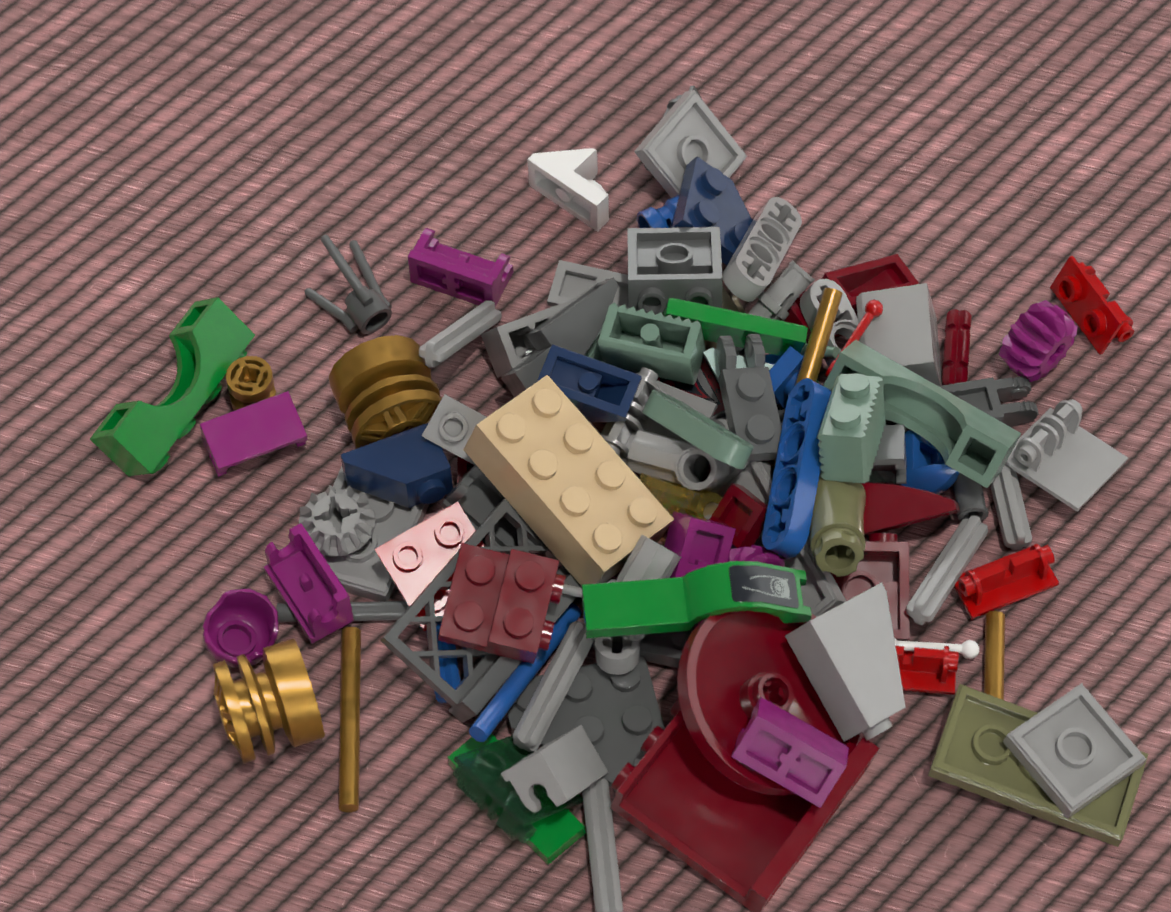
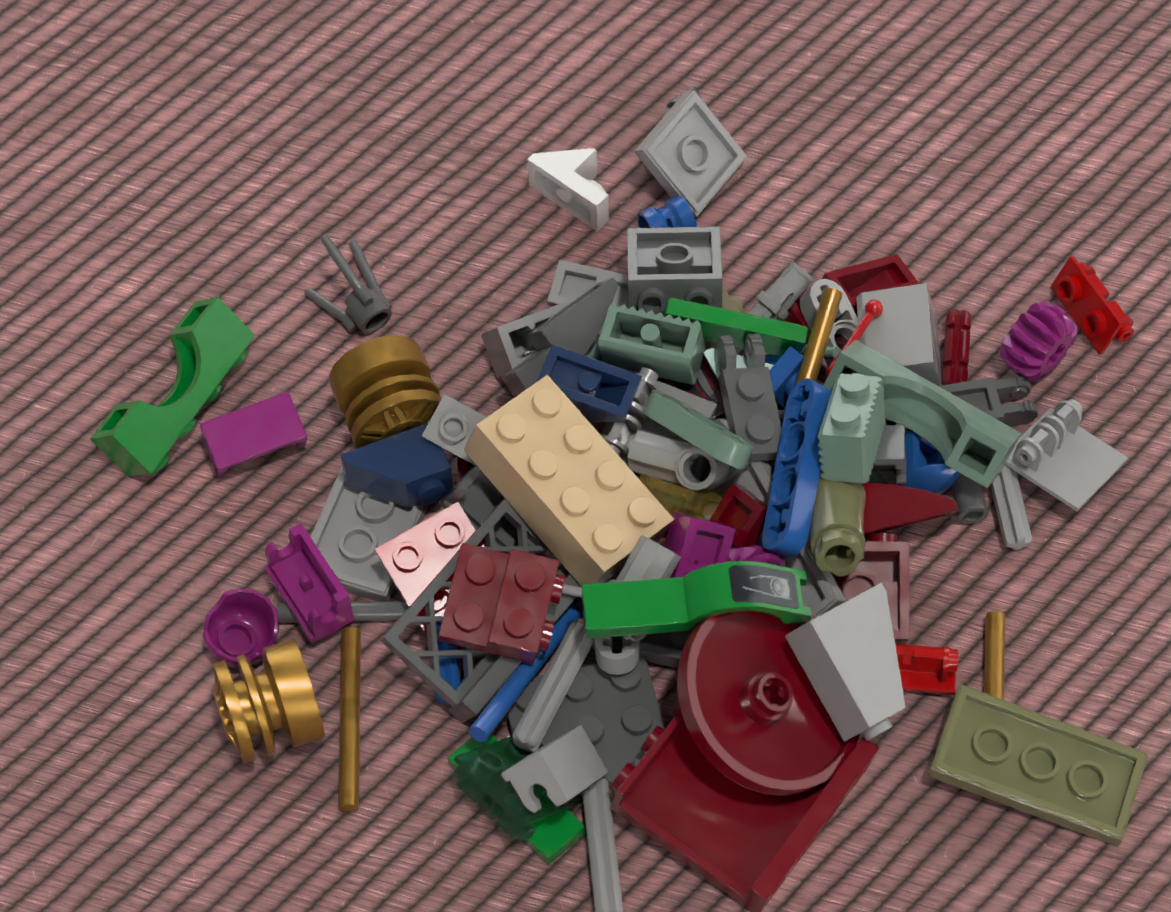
pearl gold wheel [226,356,277,411] -> none
light grey gear [299,485,375,556] -> none
magenta hinge [407,228,514,307] -> none
light grey axle [419,300,502,368] -> none
dark blue plate [672,156,753,265] -> none
light grey beam [722,197,802,302] -> none
magenta hinge [731,697,849,808] -> none
white hinge [894,638,979,659] -> none
light grey axle [906,515,988,625] -> none
red hinge [954,544,1059,619] -> none
light grey tile [1003,683,1147,819] -> none

